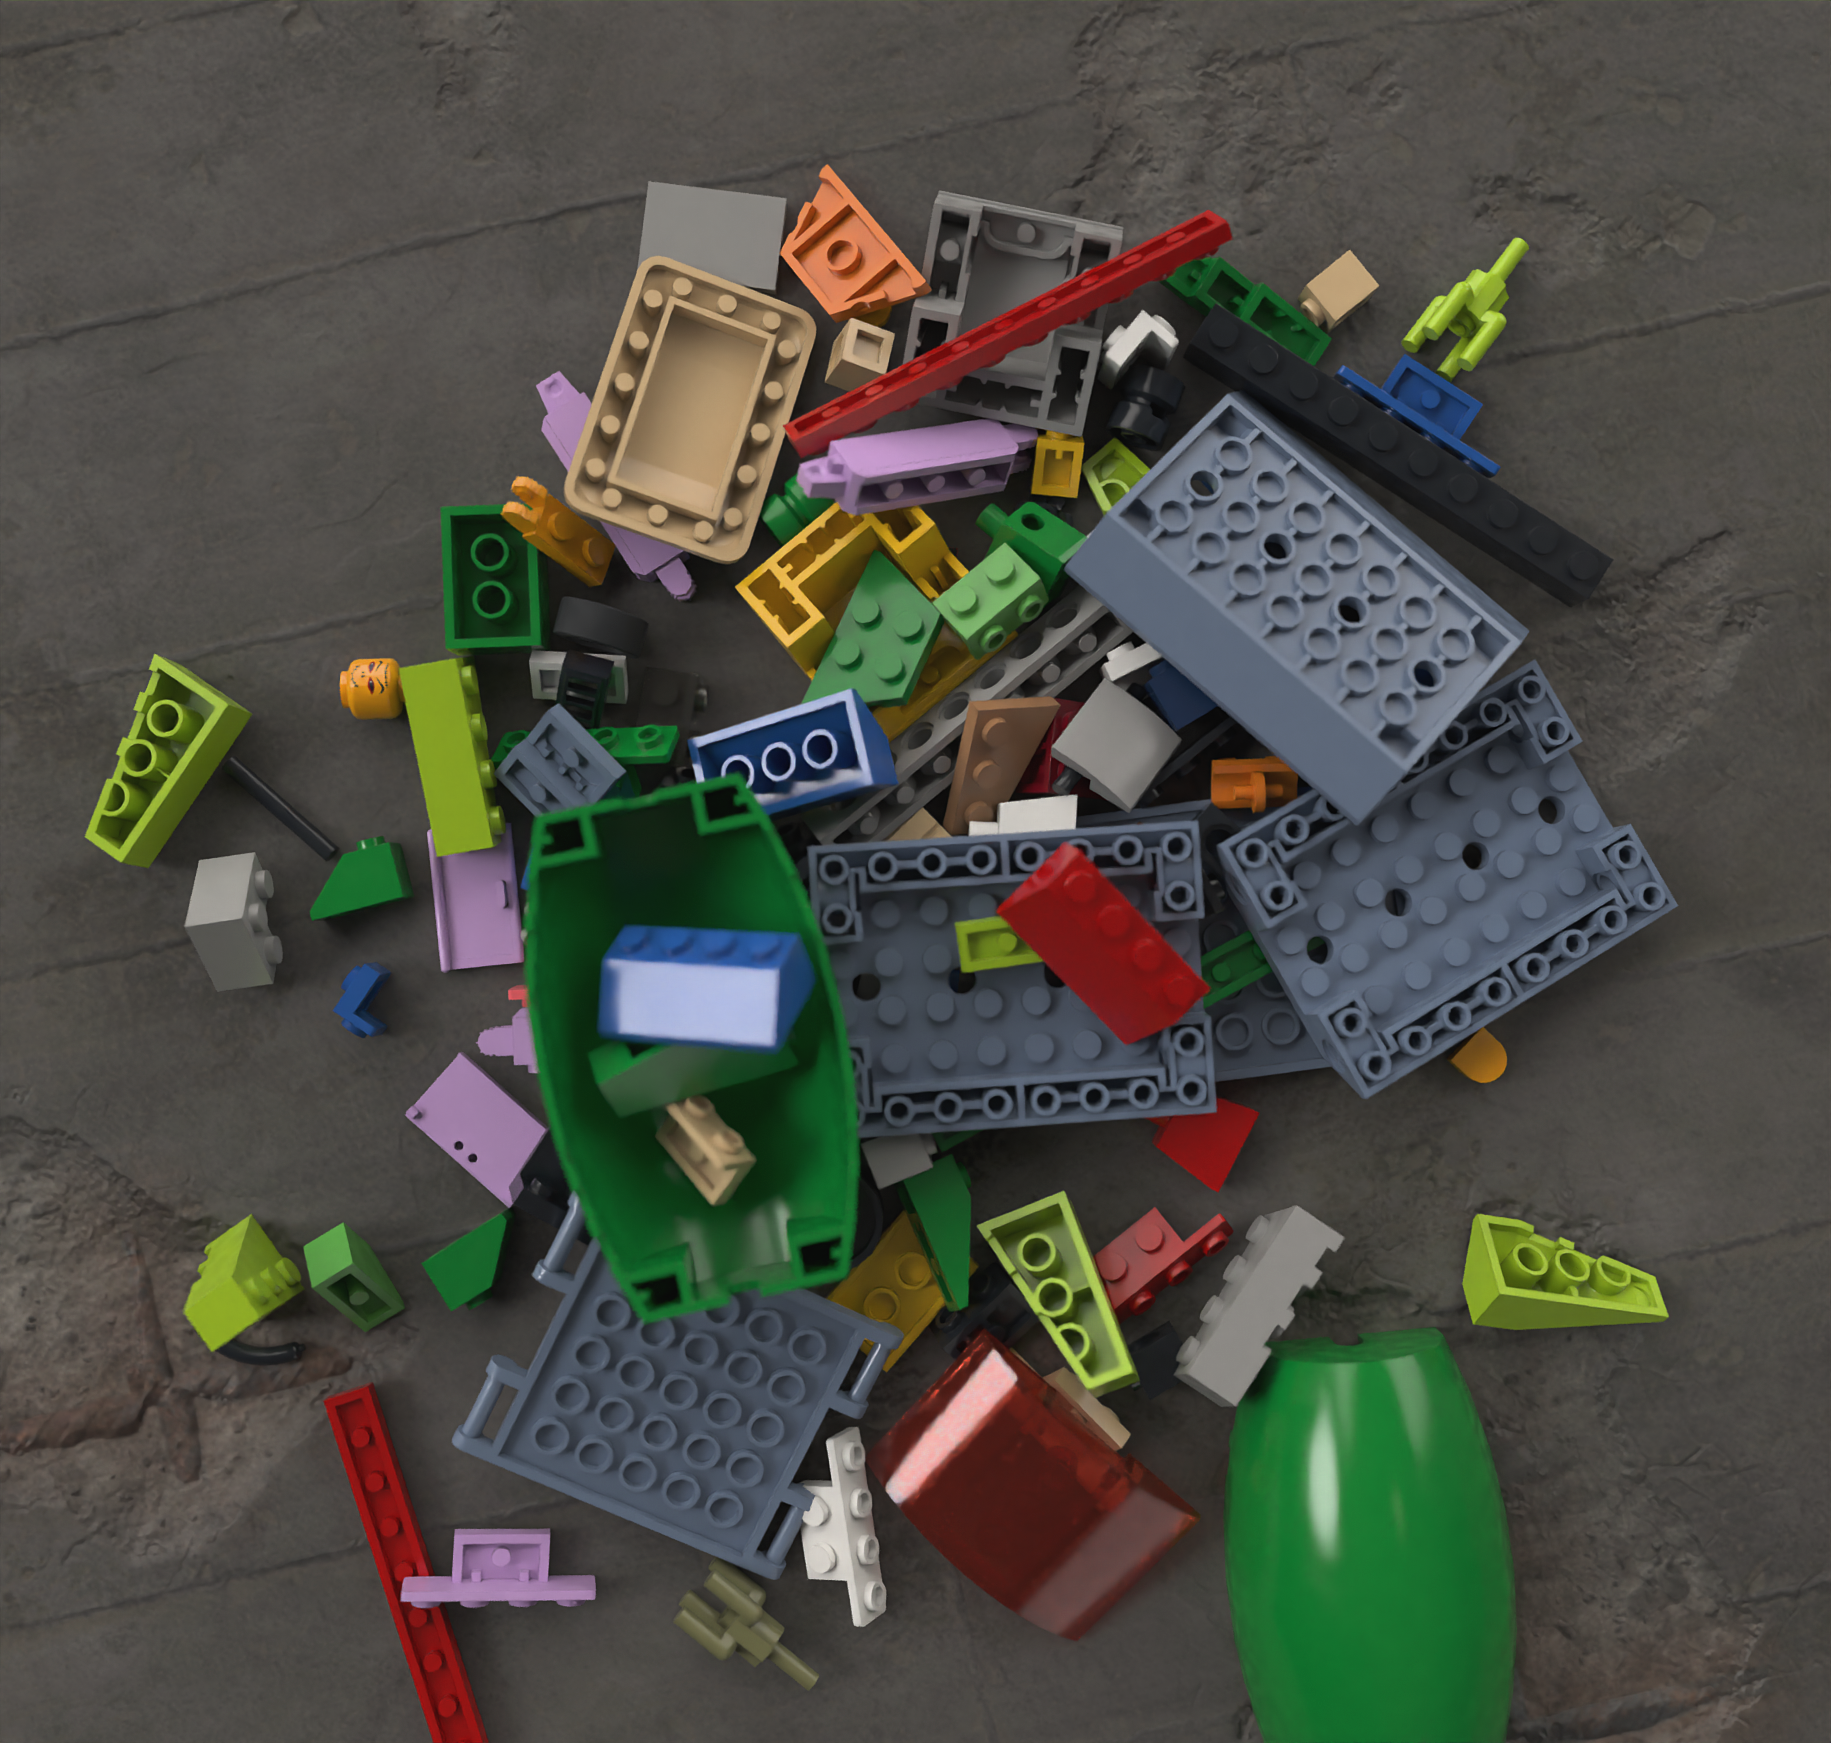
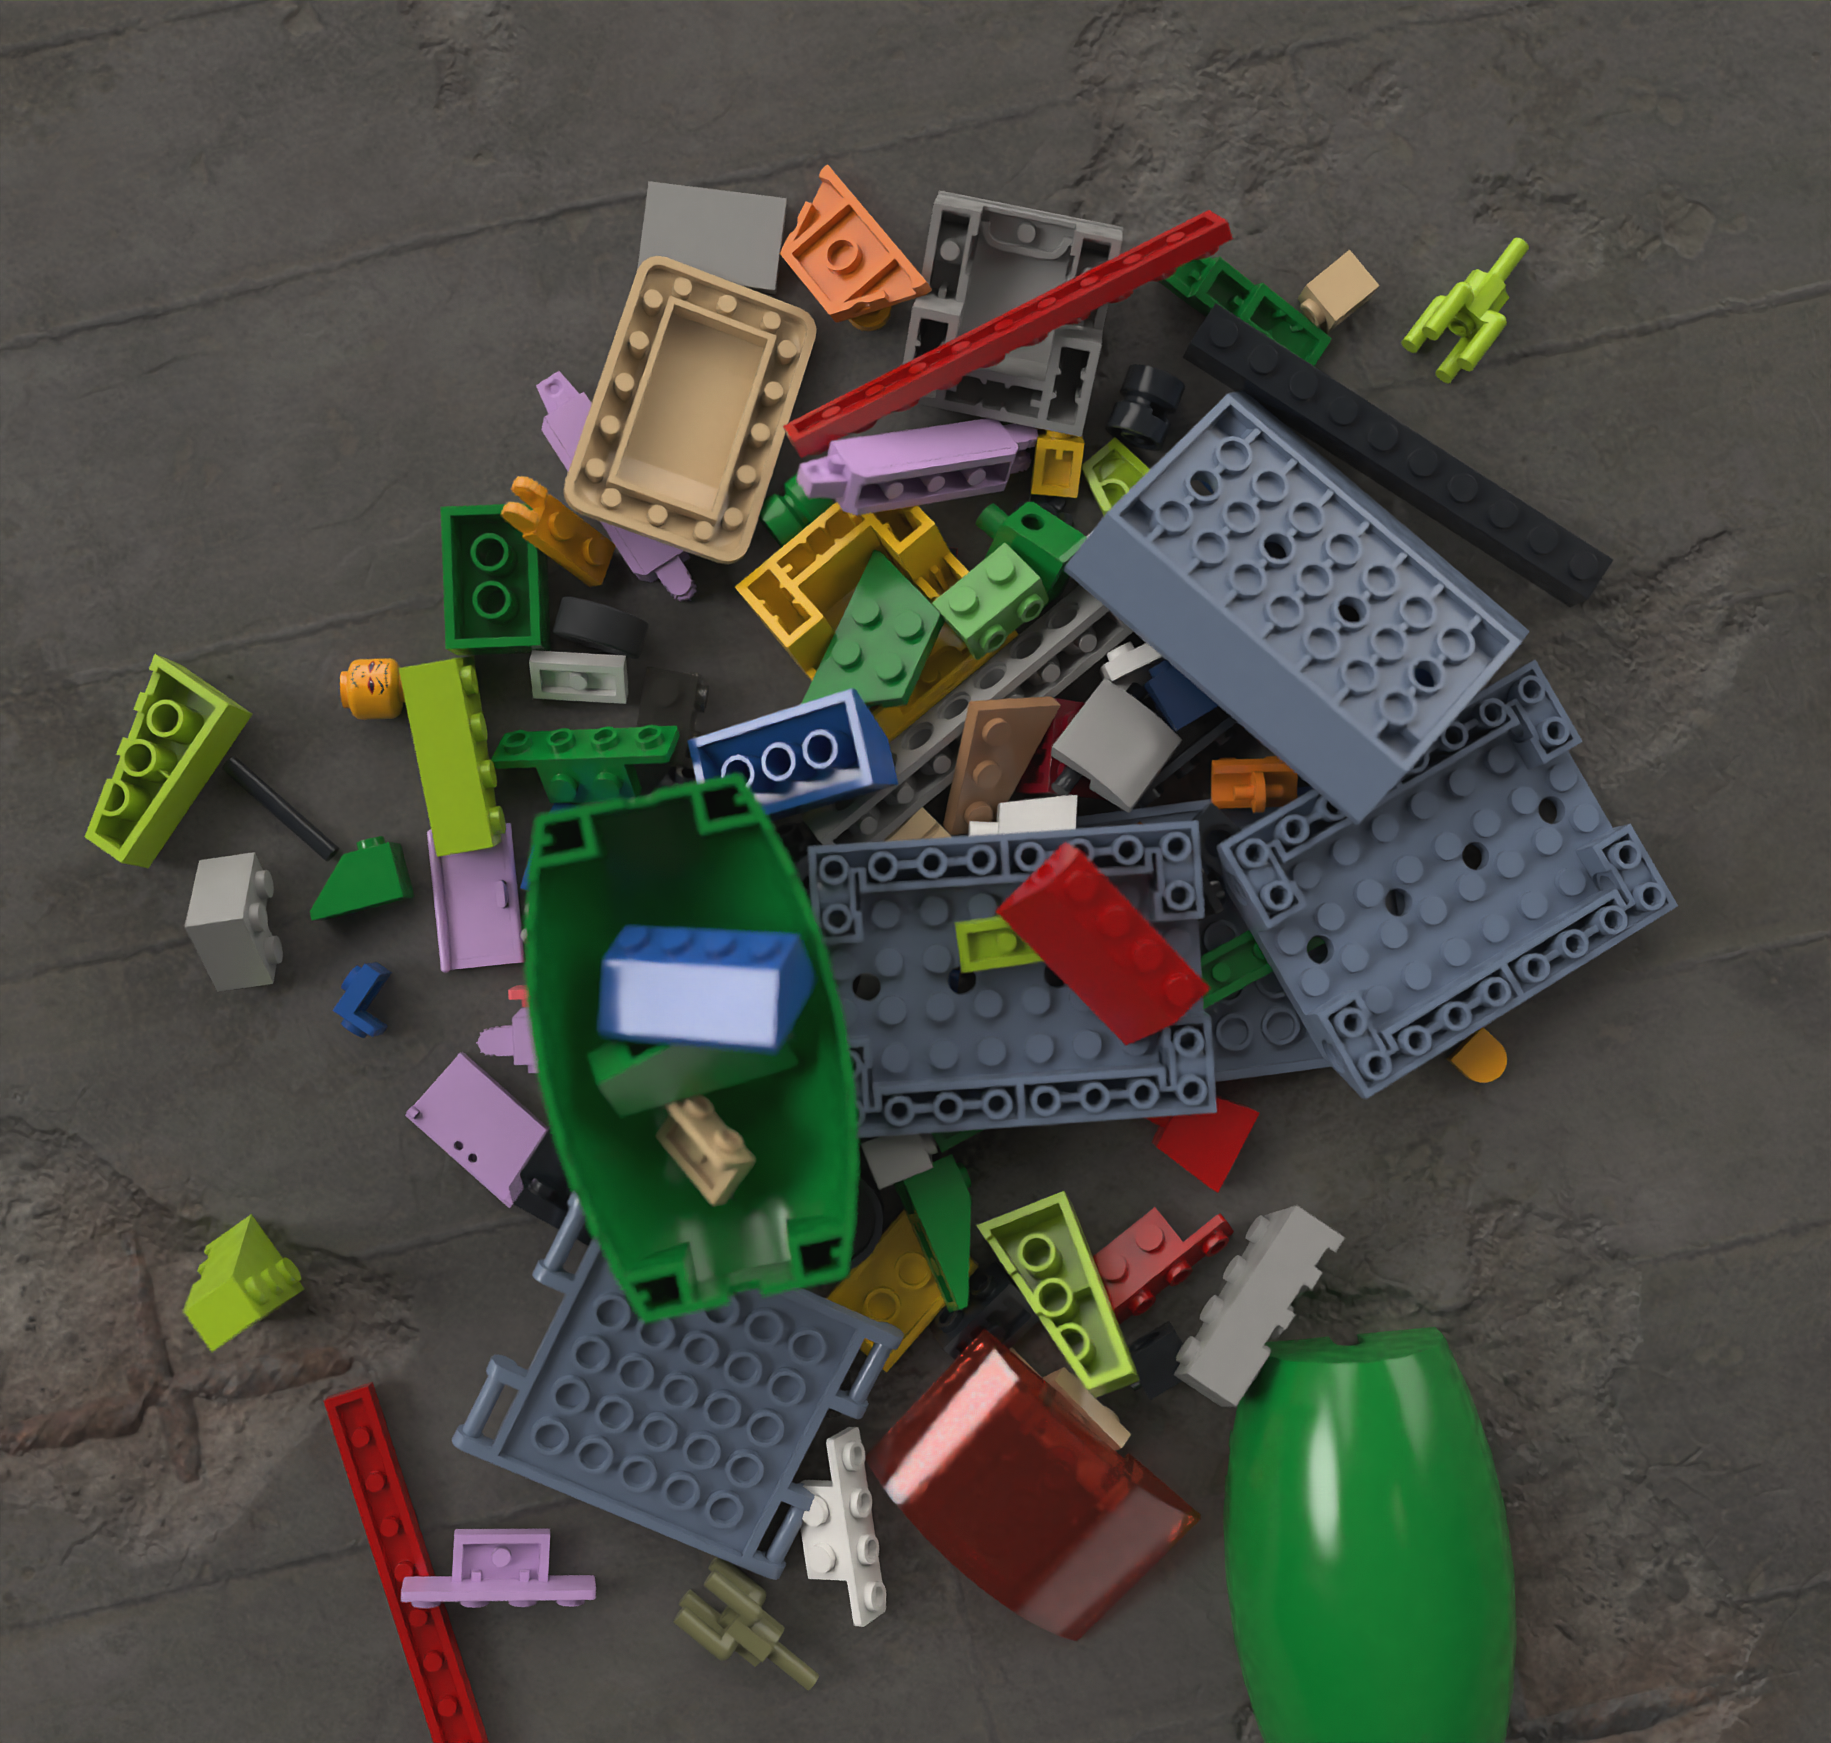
black piece [193,1326,306,1366] -> none
bright green slope [303,1222,405,1332] -> none
green slope [421,1207,516,1312] -> none
sand blue slope [494,703,626,817] -> none
black slope [555,649,615,729] -> none
tan brick [824,317,895,392] -> none
white bracket [1097,310,1179,390] -> none
blue bracket [1333,354,1501,479] -> none
lime wedge [1462,1214,1669,1330] -> none

